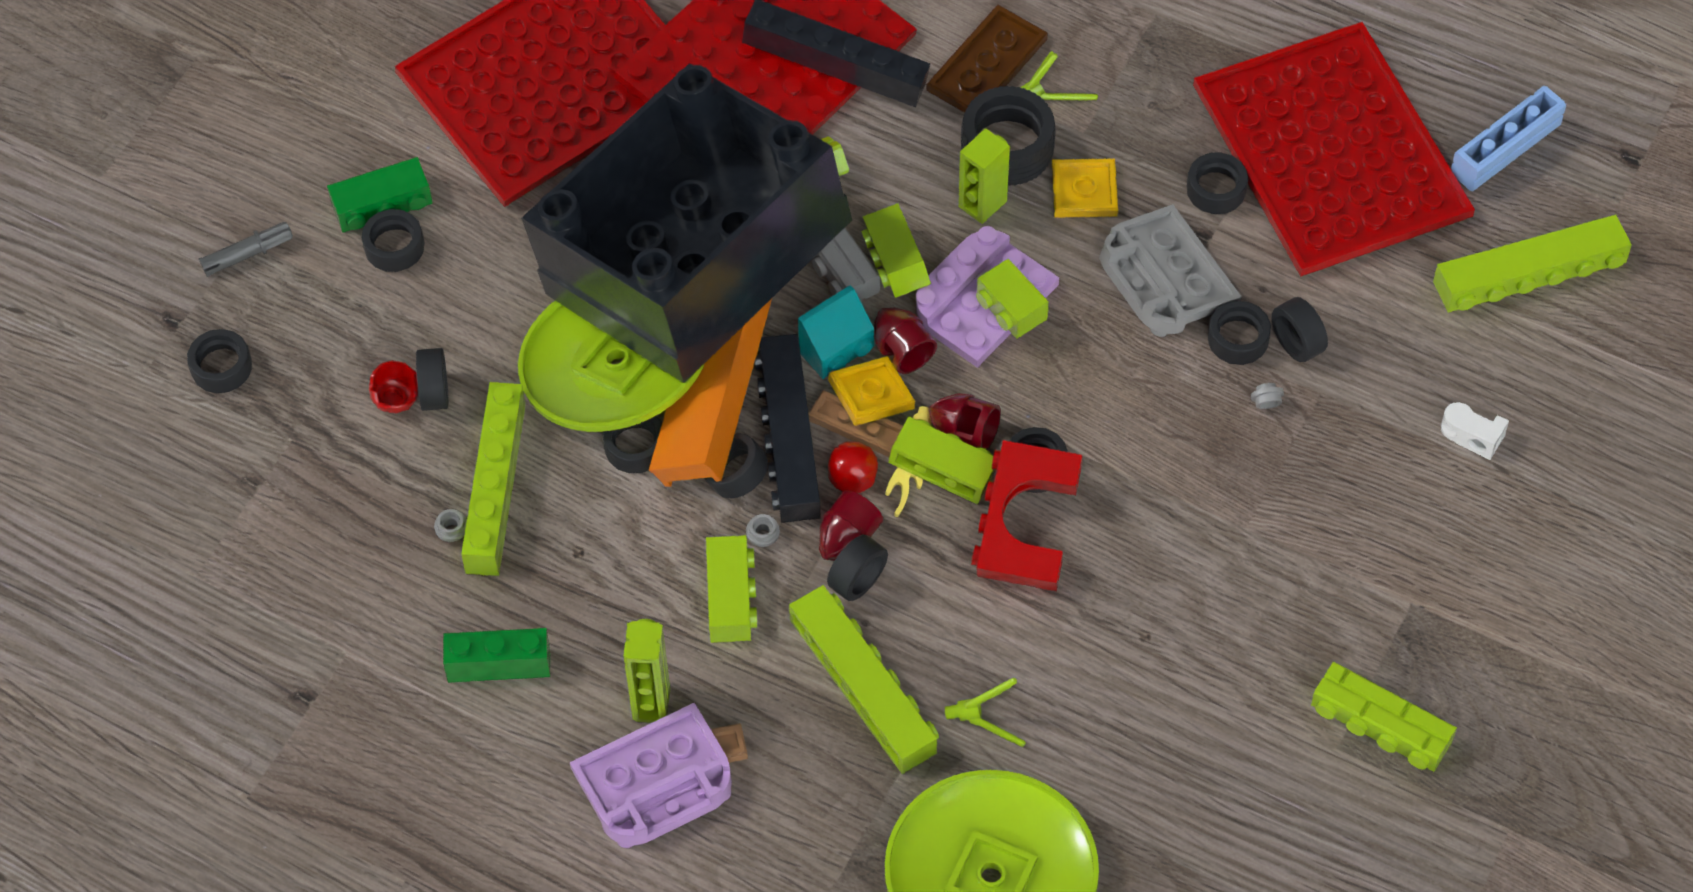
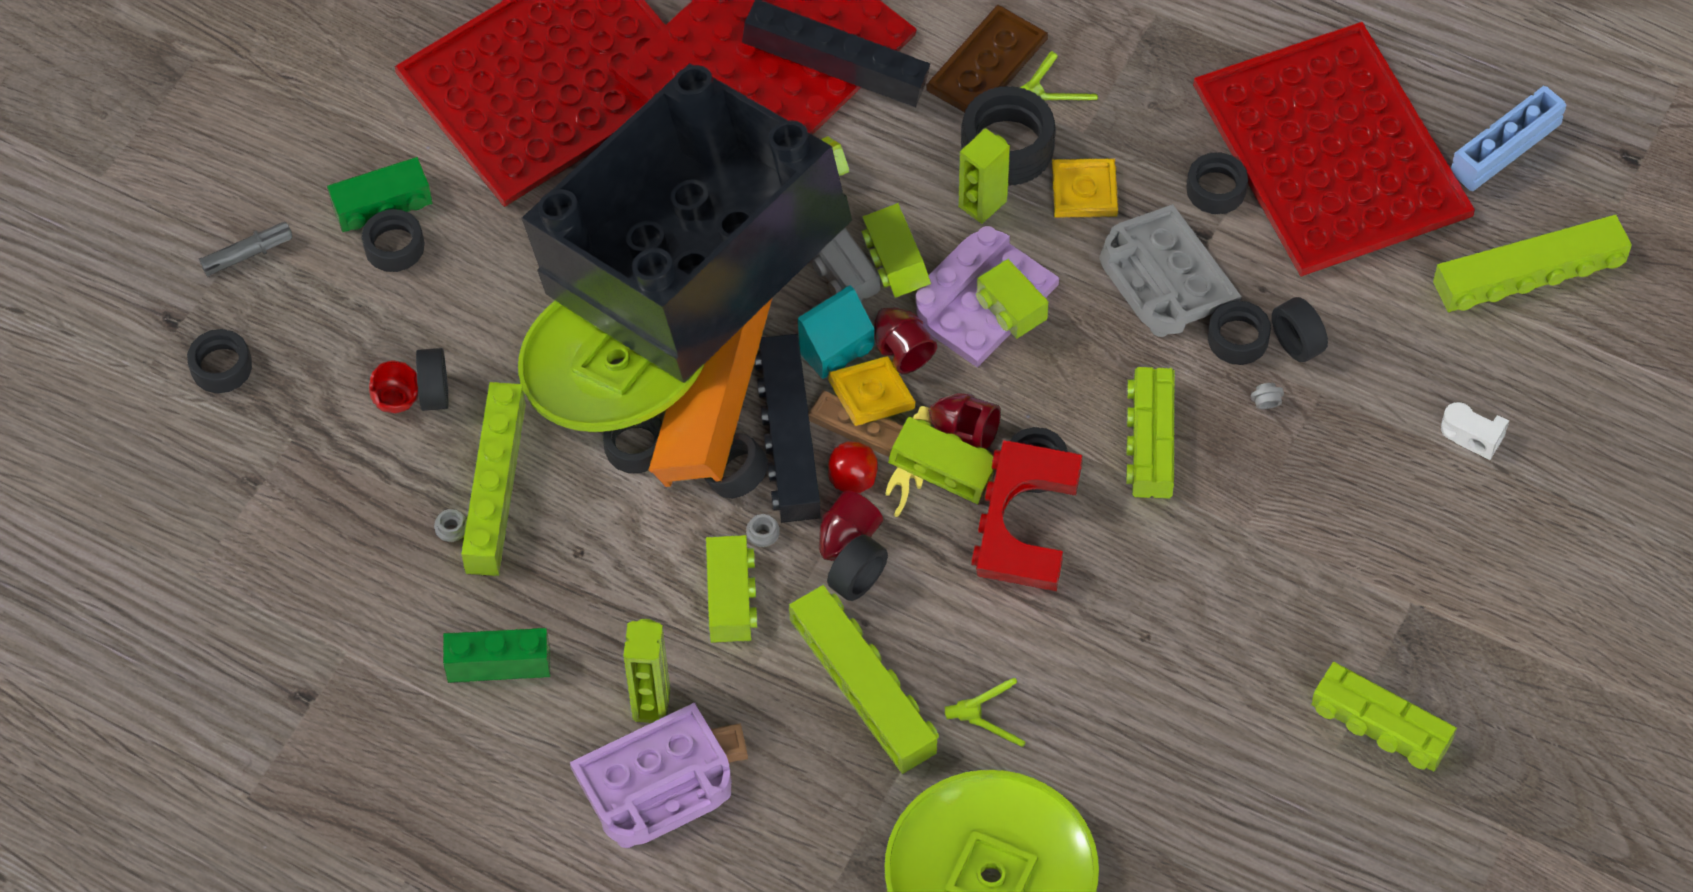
none -> lime brick [1126,367,1175,499]

